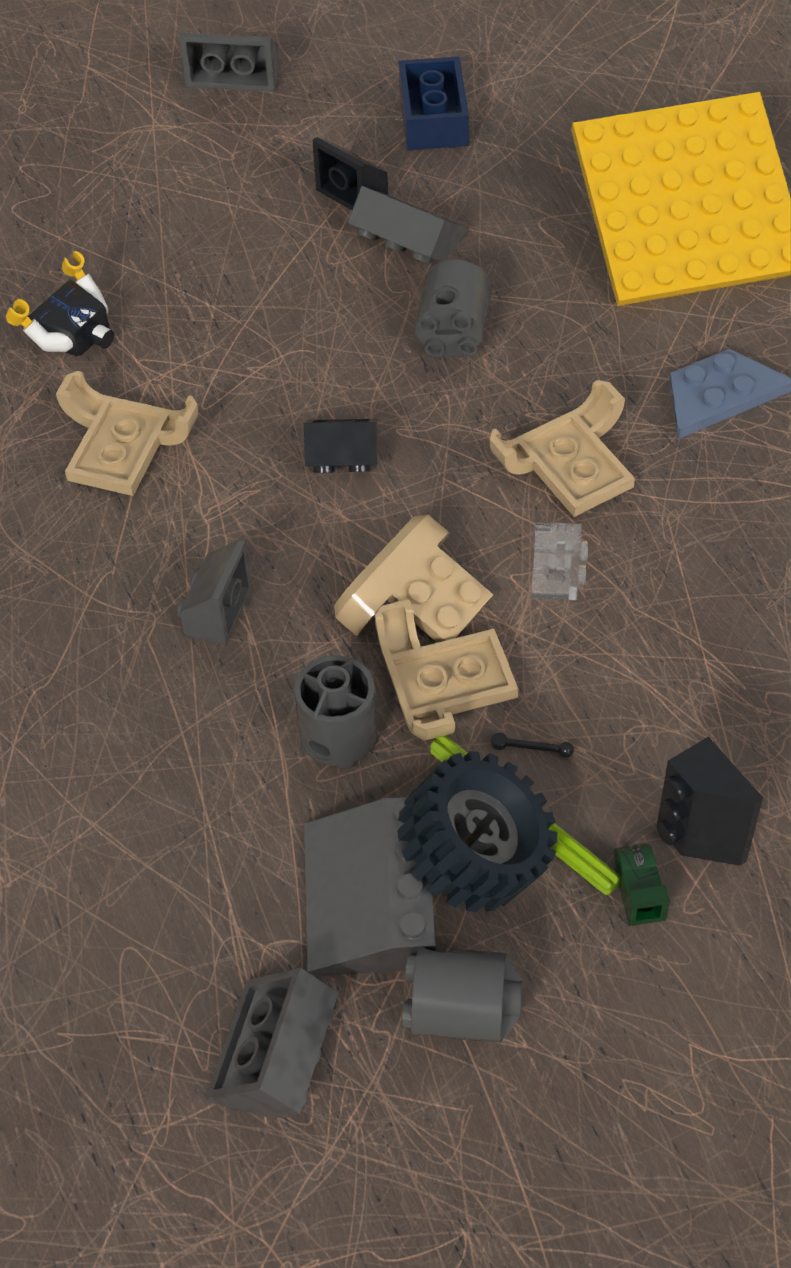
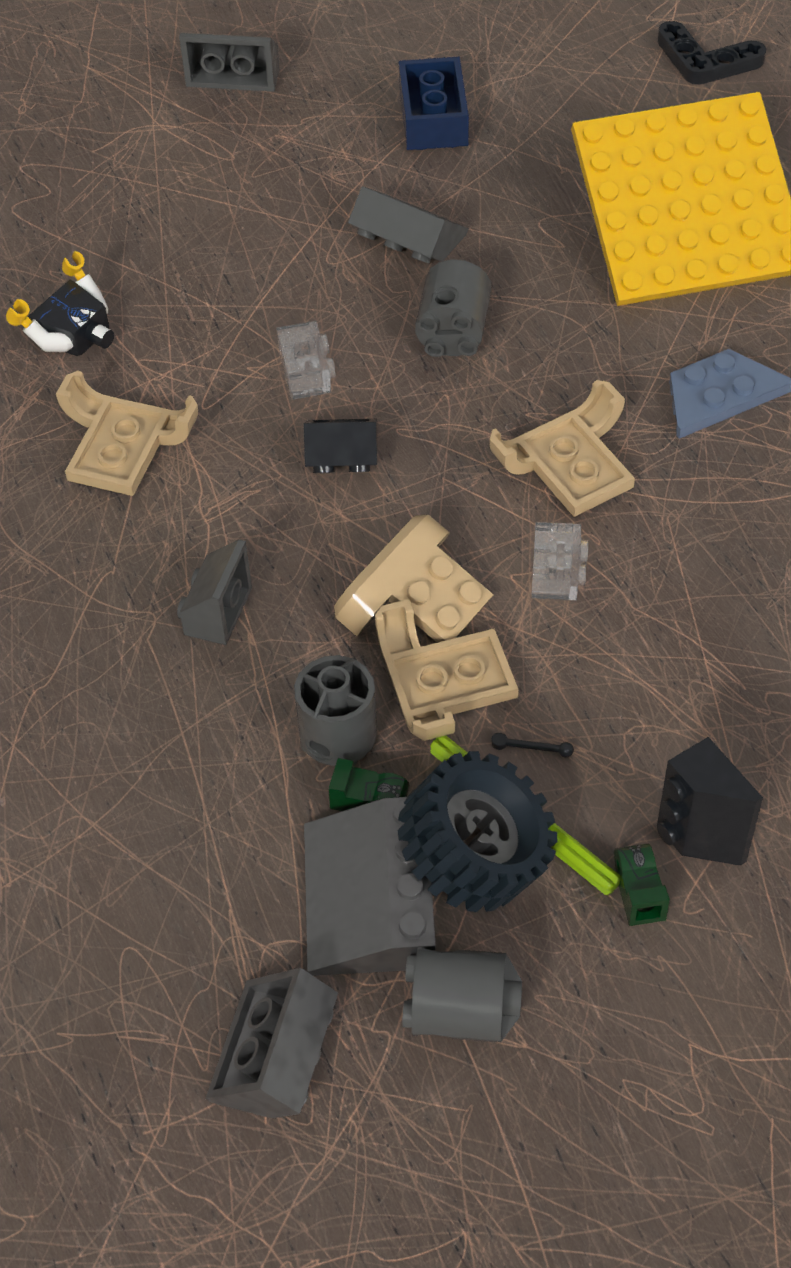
black slope [312,137,388,210] -> none
none -> clear brick [276,321,336,400]
none -> dark green leg [329,758,410,811]
none -> black beam [657,21,766,85]

